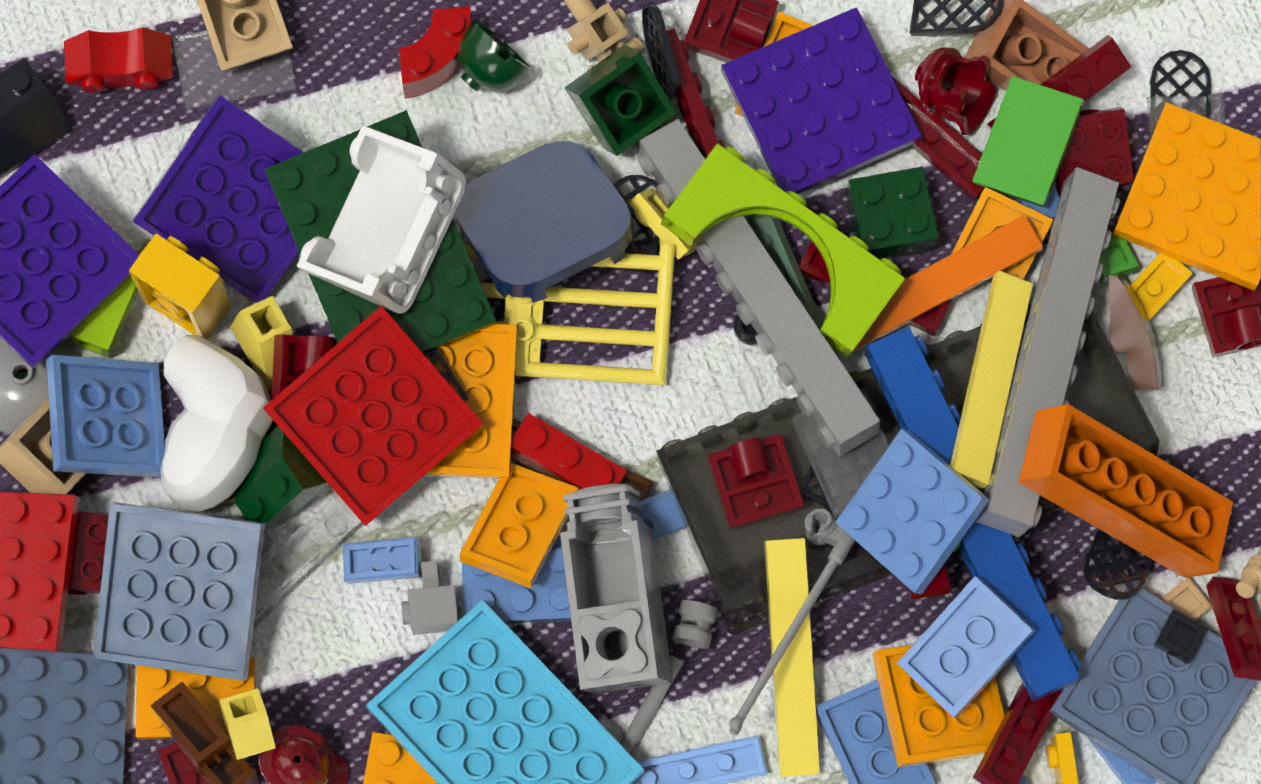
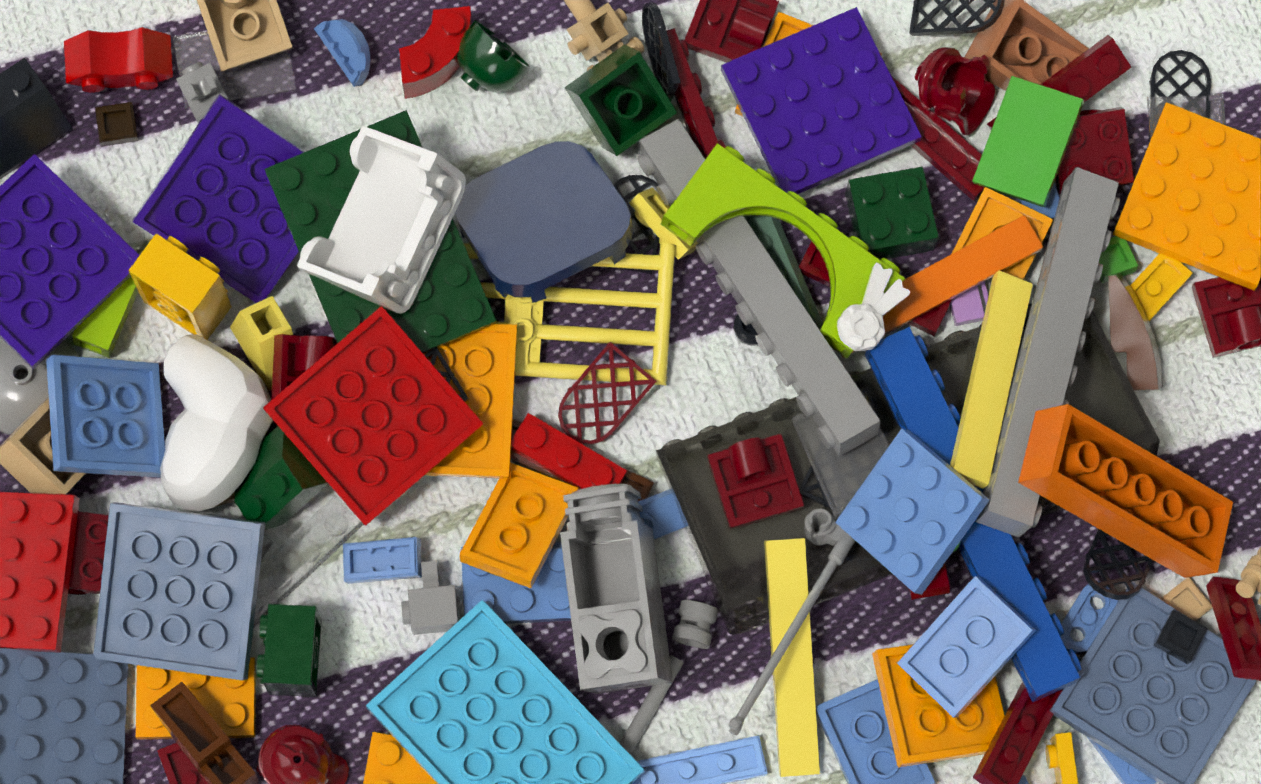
light yellow slope [219,688,276,760] -> none
none -> dark brown tile [95,102,139,147]
none -> light grey brick [176,62,228,124]
none -> dark green brick [256,604,322,697]
none -> medium blue plate [314,19,371,87]
none -> dark red window [558,342,657,444]
none -> white piece [837,262,910,351]
none -> lavender tile [950,281,988,326]
none -> medium blue plate [1060,581,1118,655]

